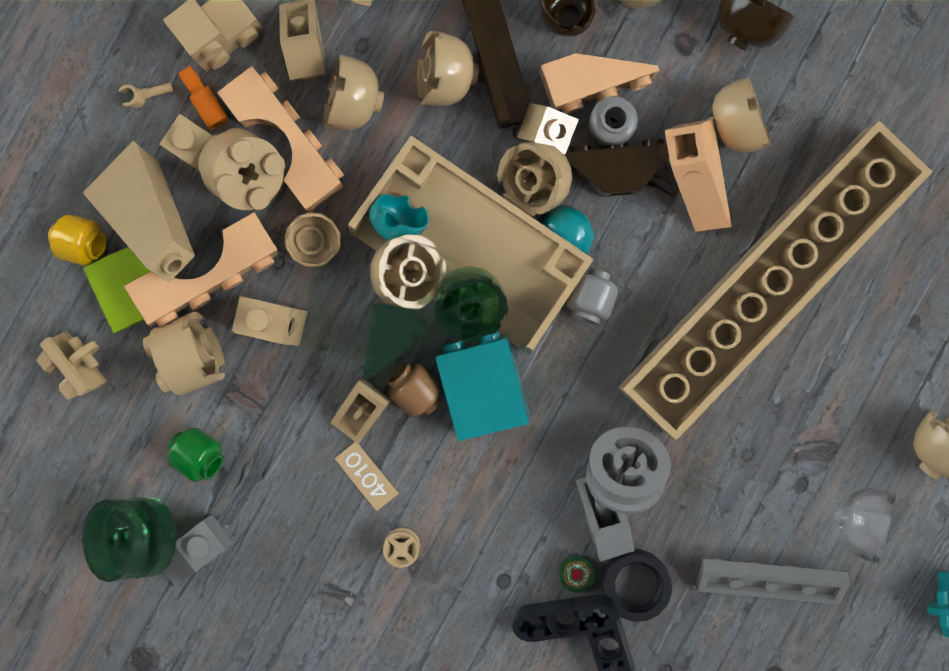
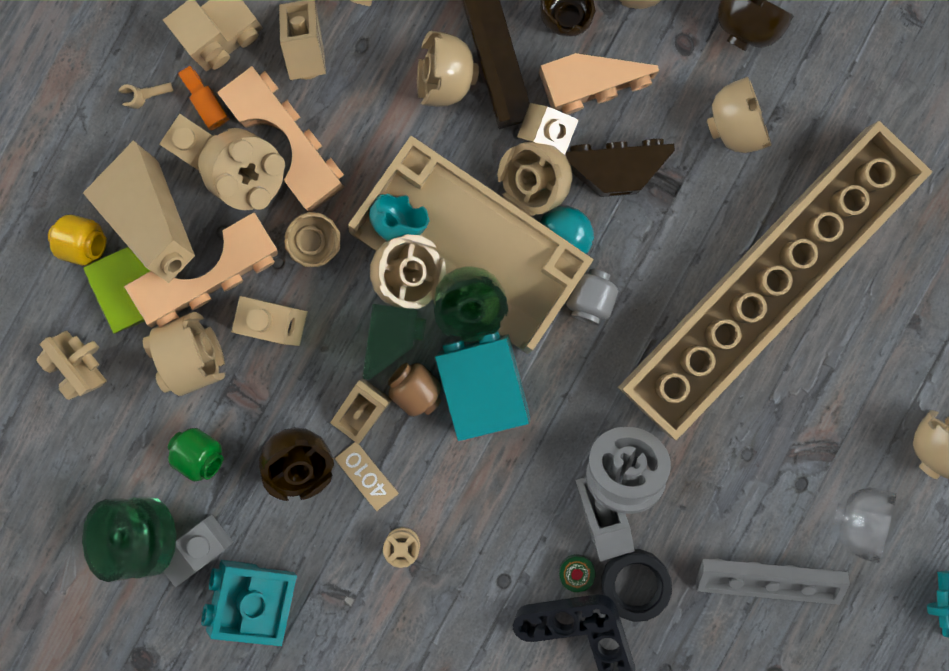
tan cylinder [323,54,384,130] -> none
light grey head [588,96,638,147] -> none
light nougat slope [665,119,732,232] -> none
none -> teal plate [201,560,297,646]
none -> dark brown cylinder [259,427,334,501]

